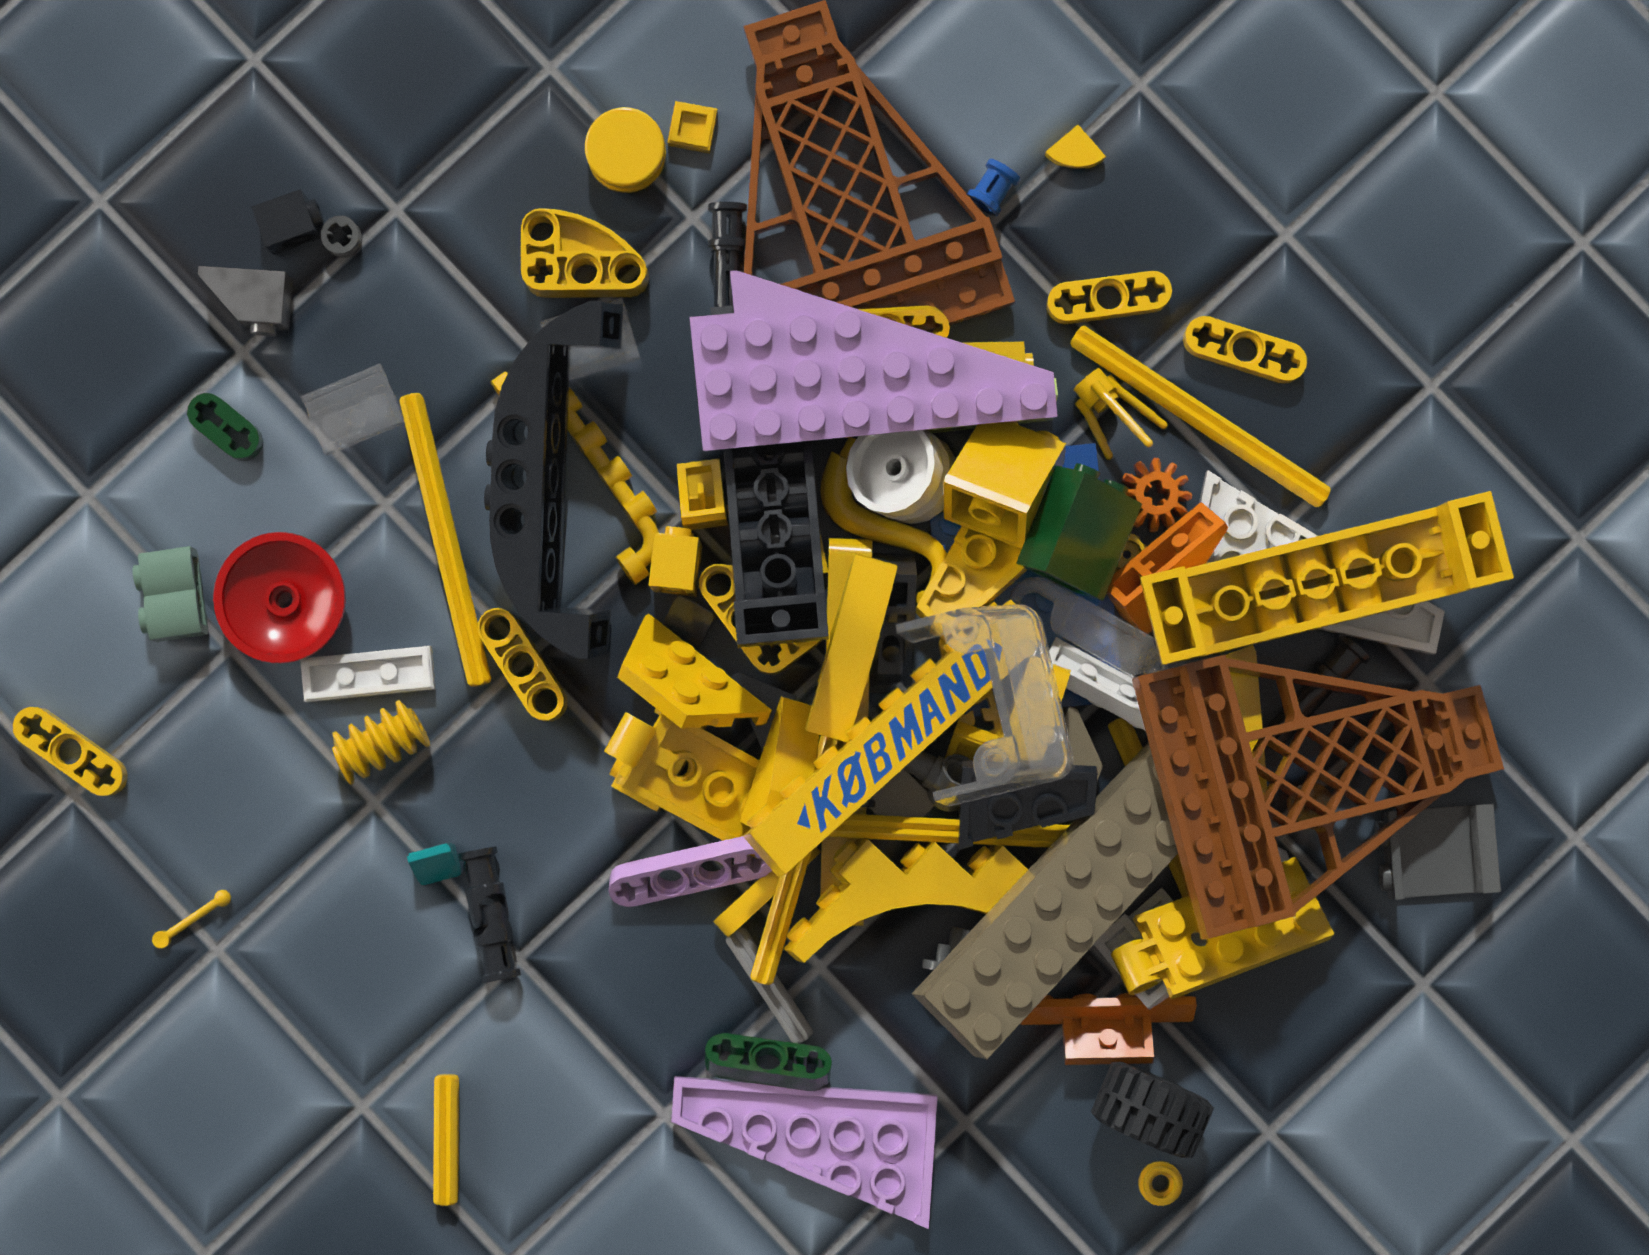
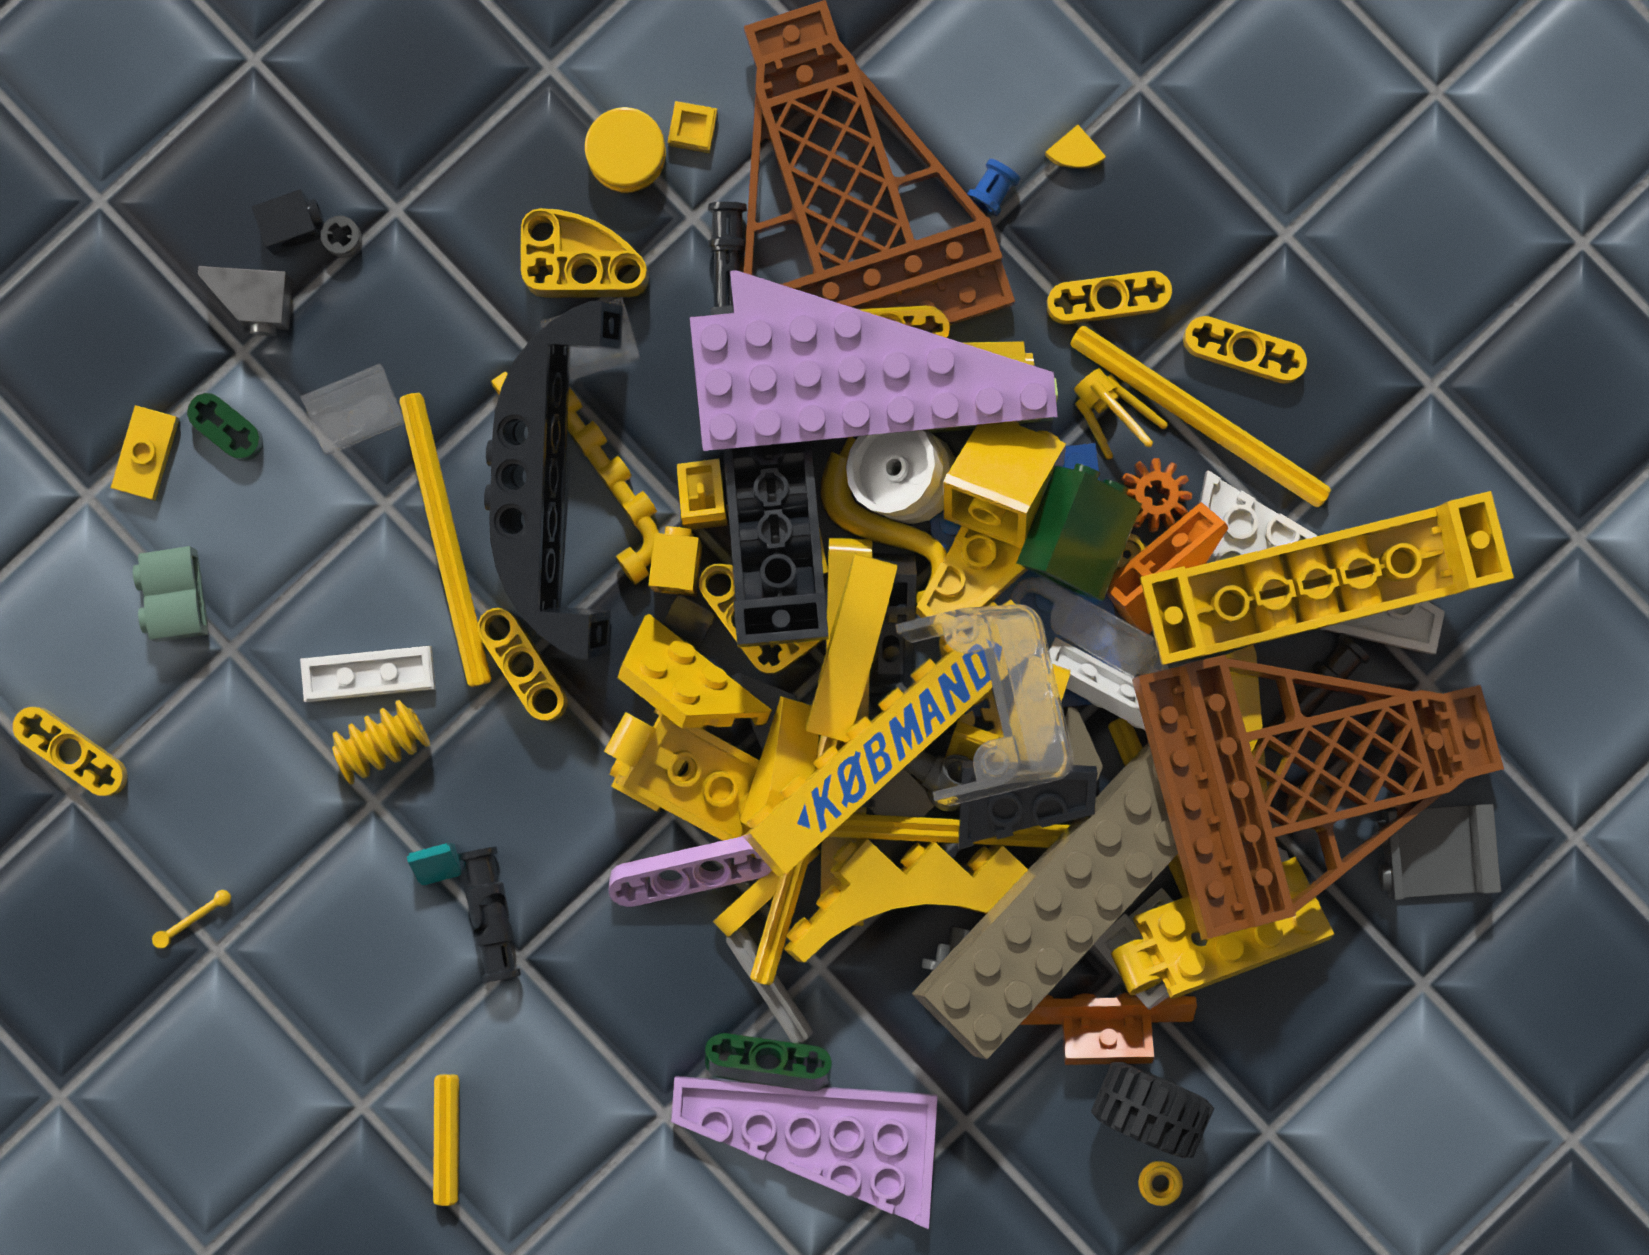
red dish [213,532,346,663] -> none
none -> yellow plate [110,405,179,501]

